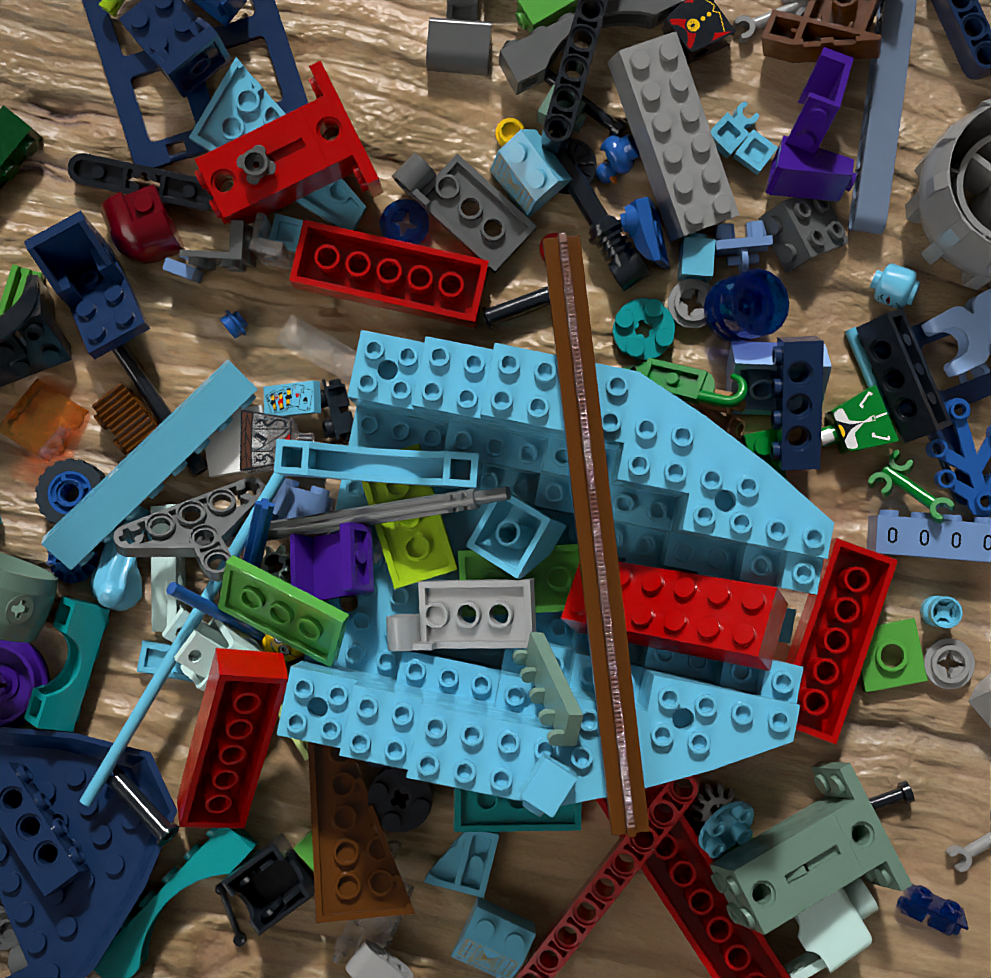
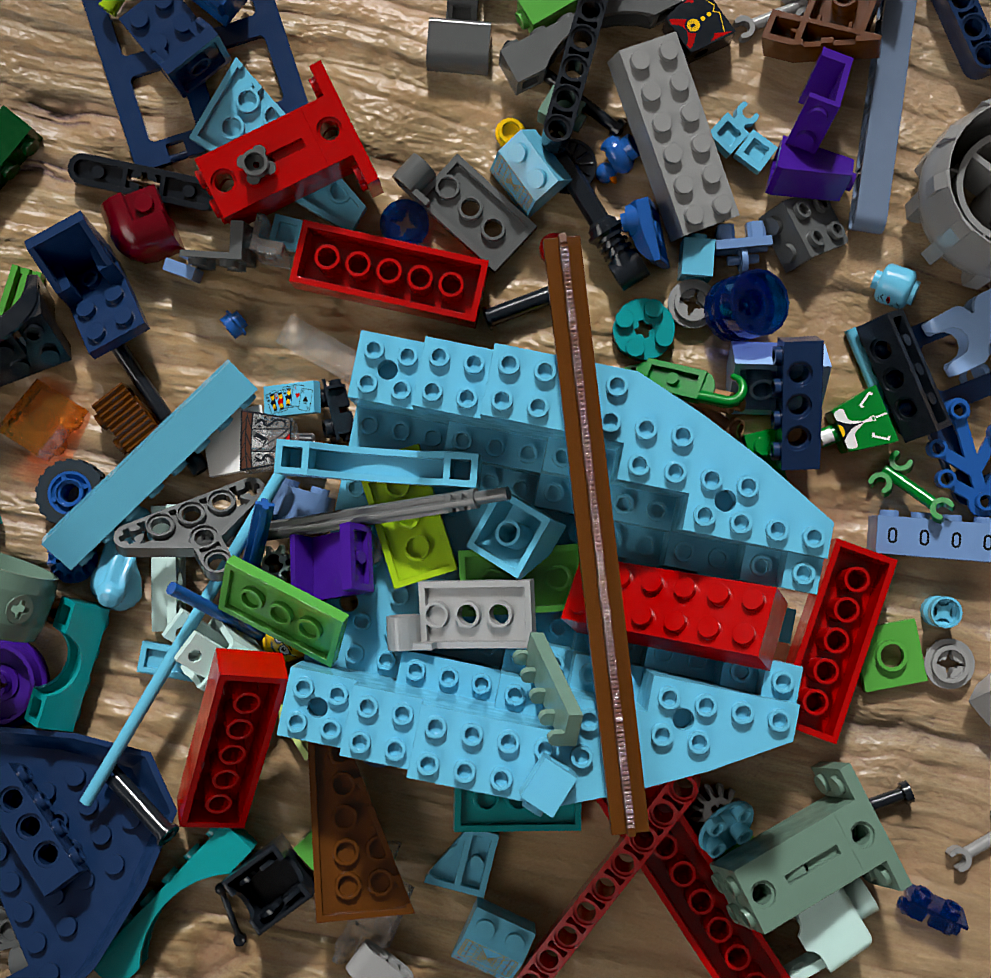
black brick [368,766,434,832] -> none

